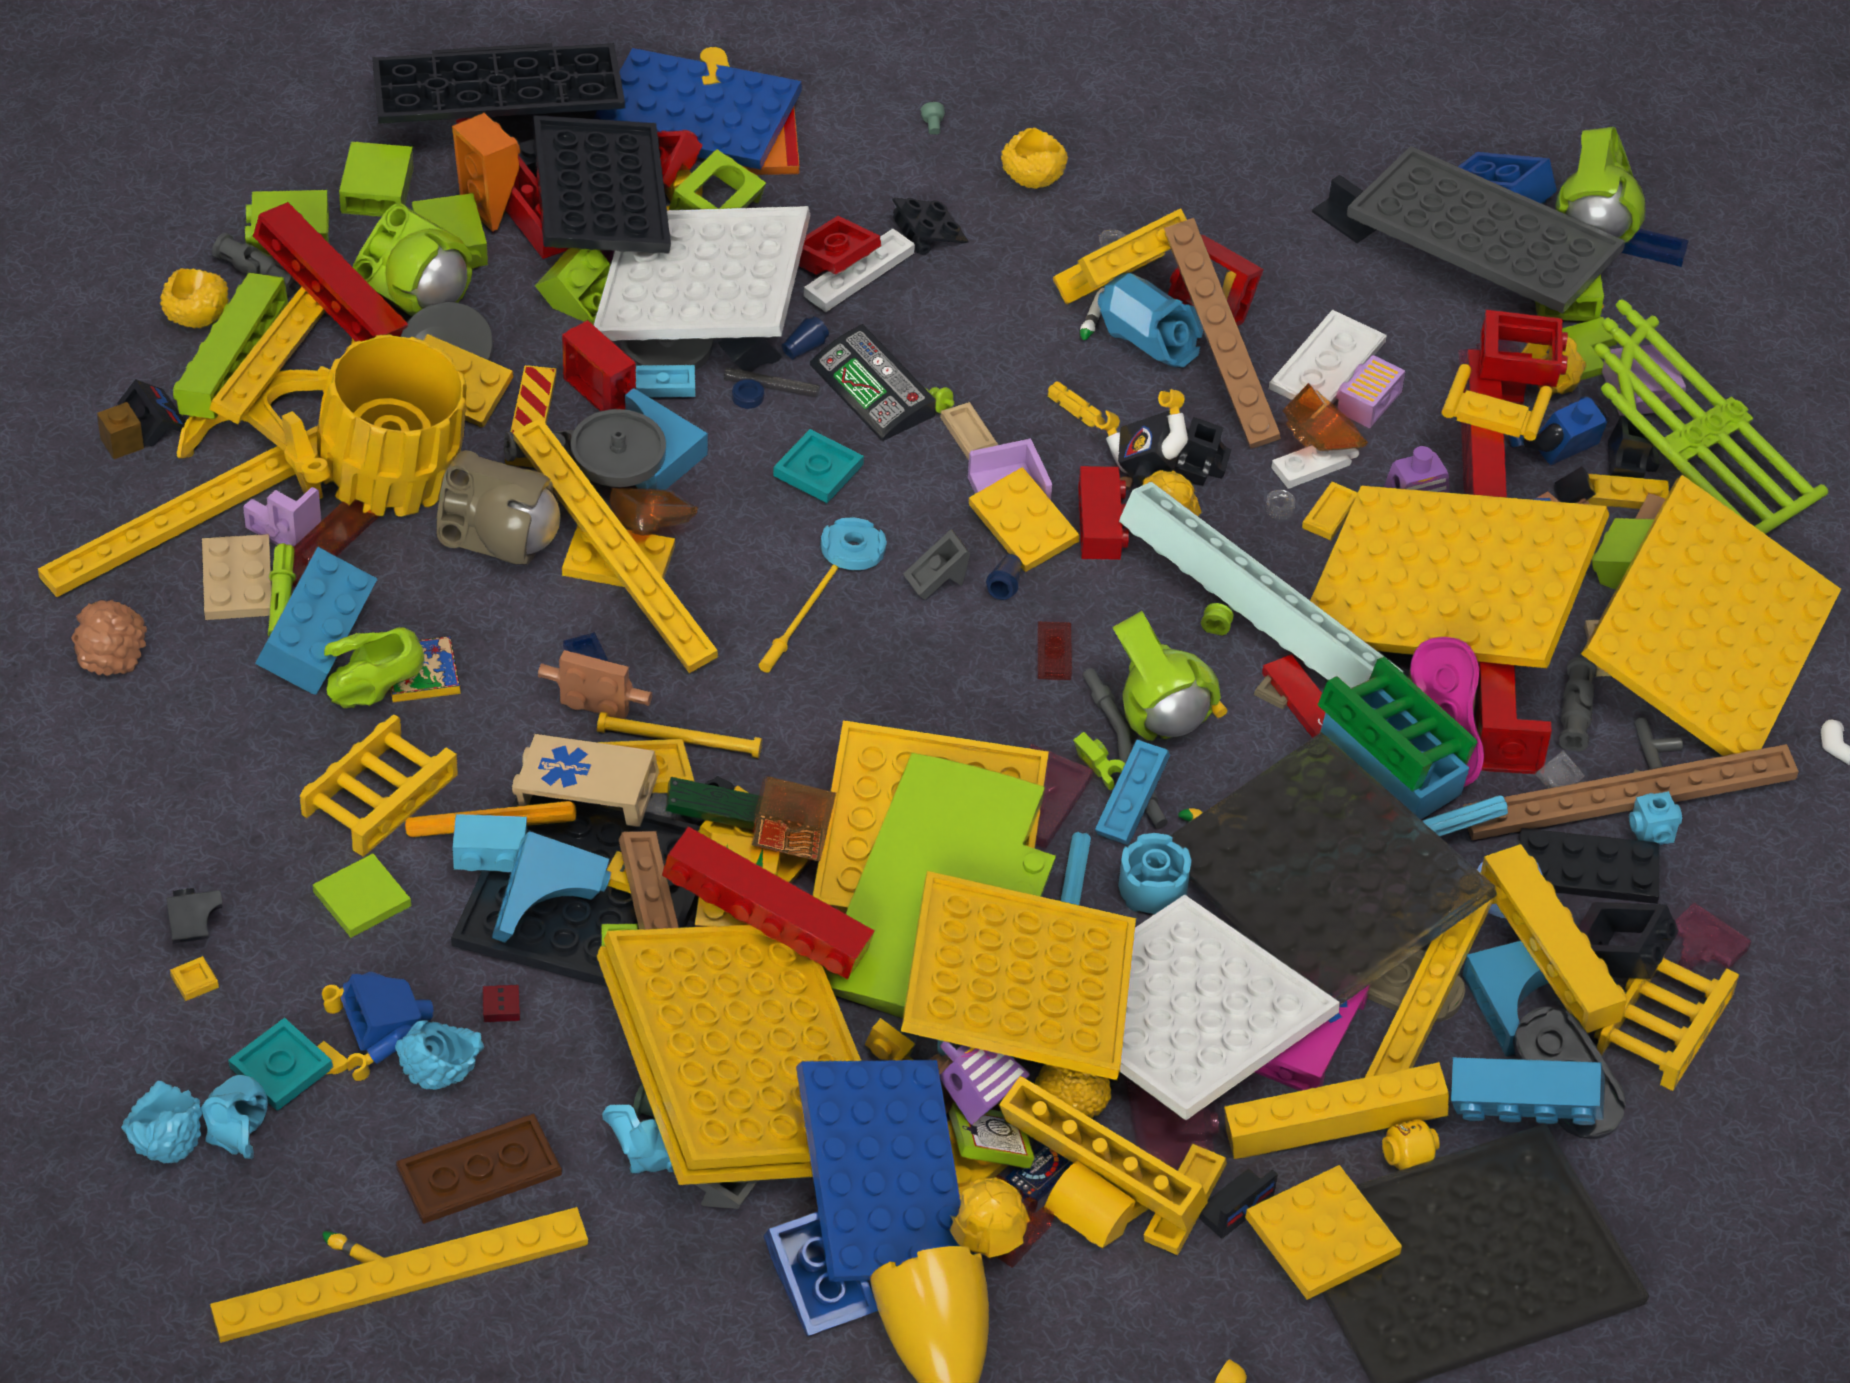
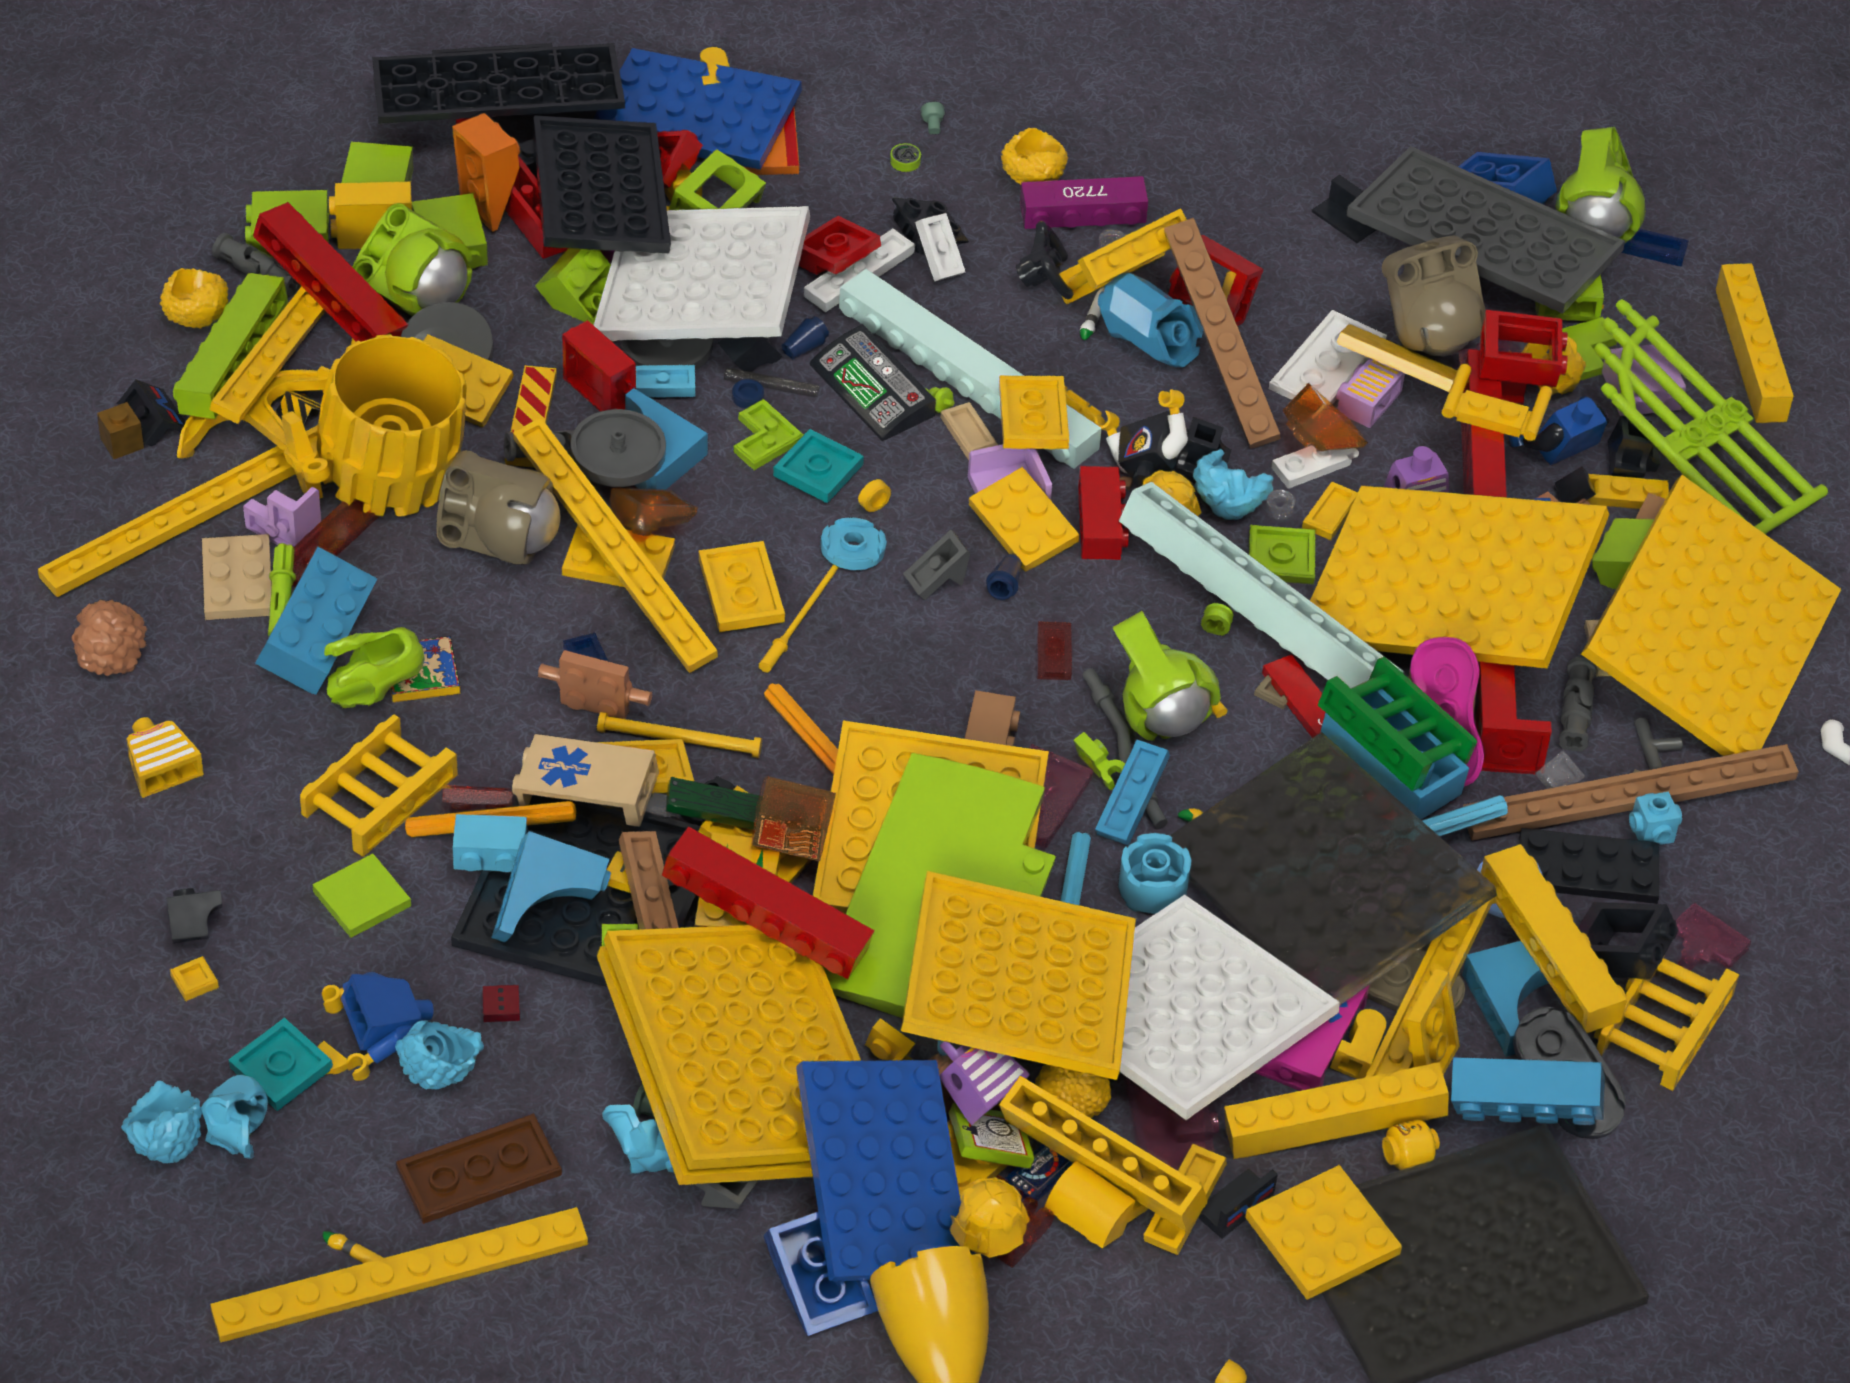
none -> yellow torso [126,717,204,798]
none -> sticker [276,391,321,425]
none -> yellow brick [329,182,412,249]
none -> clear red plate [442,785,515,810]
none -> yellow plate [699,541,785,632]
none -> lime tile [734,399,804,470]
none -> light orange axle [764,683,838,775]
none -> light aqua brick [839,269,1101,469]
none -> yellow tile [858,479,891,512]
none -> tile [890,143,921,172]
none -> white plate [915,213,965,282]
none -> medium nougat brick [965,690,1021,746]
none -> yellow plate [999,375,1069,450]
none -> black piece [1016,220,1074,299]
none -> magenta brick [1020,176,1148,229]
none -> medium azure hair [1193,449,1274,520]
none -> lime tile [1249,525,1315,584]
none -> yellow leg [1330,1009,1387,1079]
none -> yellow tile [1337,324,1458,392]
none -> dark tan piece [1382,235,1486,356]
none -> yellow plate [1404,969,1460,1075]
none -> yellow brick [1716,263,1794,423]

